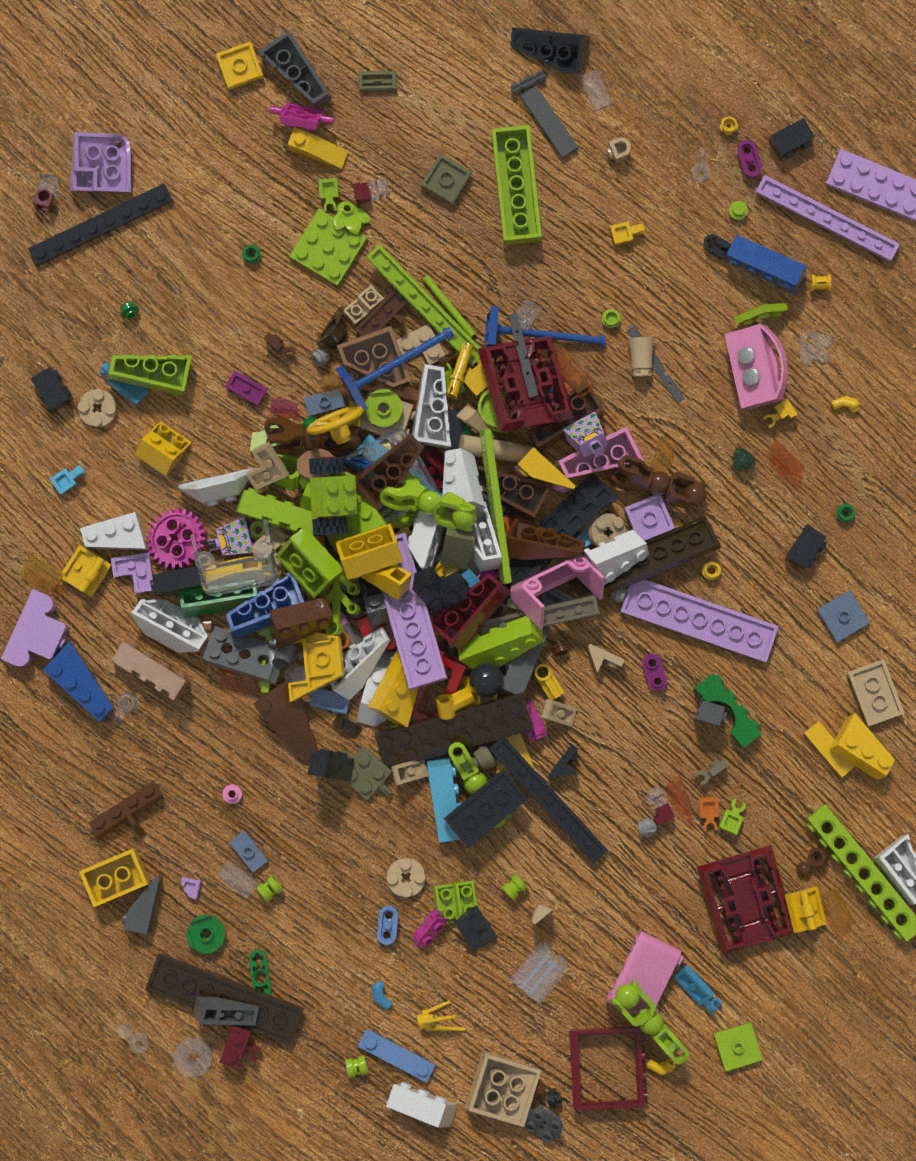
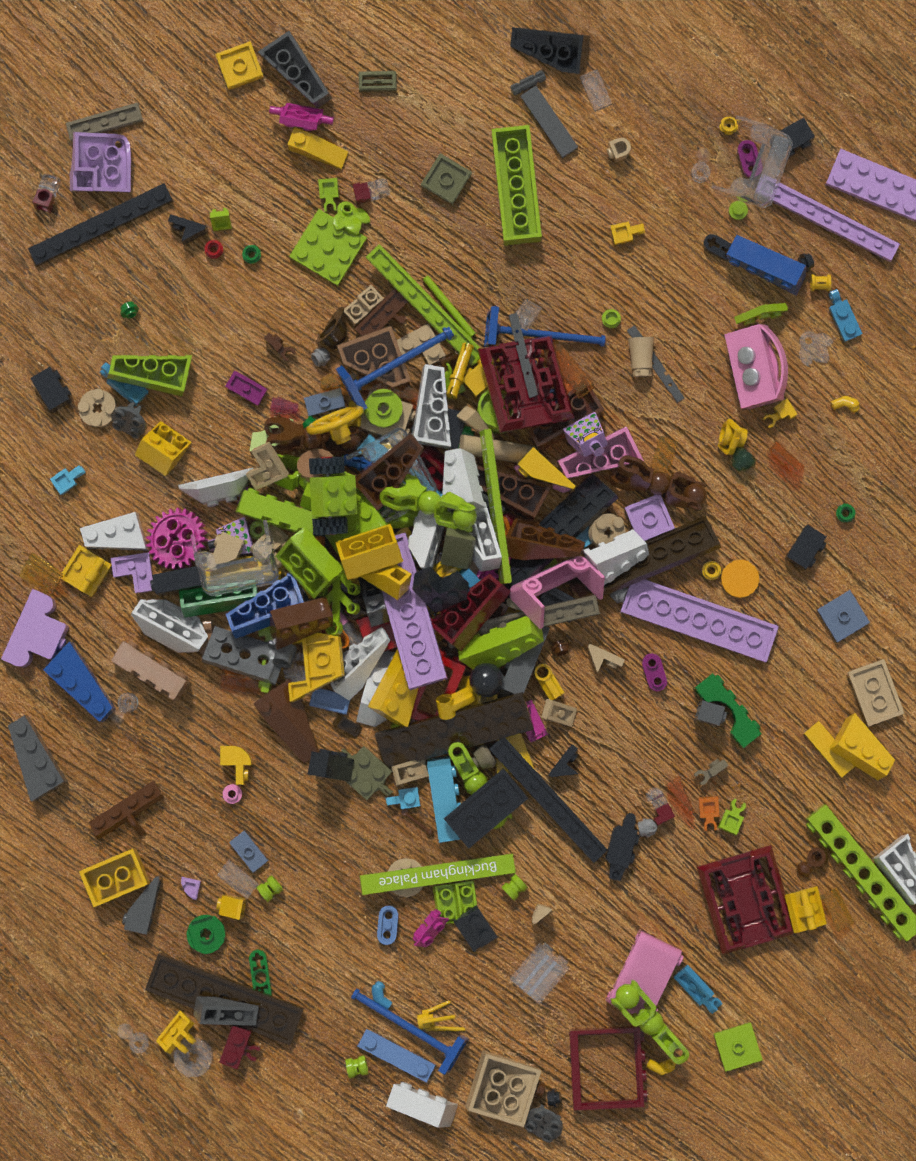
none -> dark grey wedge [8,715,68,802]
none -> dark tan tile [66,102,144,142]
none -> dark grey plate [111,402,147,439]
none -> yellow hinge [156,1010,196,1054]
none -> black slope [168,214,208,245]
none -> red plate [204,240,223,259]
none -> tan slope [206,532,245,570]
none -> lime tile [210,208,232,231]
none -> yellow slope [216,895,247,920]
none -> yellow brick [220,746,253,785]
none -> blue tile [351,988,469,1075]
none -> lime tile [359,854,516,895]
none -> medium azure plate [386,787,420,809]
none -> reddish brown hinge [401,809,434,837]
none -> black hinge [605,813,640,881]
none -> clear windscreen [711,115,793,208]
none -> yellow piece [717,419,748,455]
none -> light orange tile [721,559,759,598]
none -> black plate [797,253,814,272]
none -> dark azure plate [828,289,862,342]

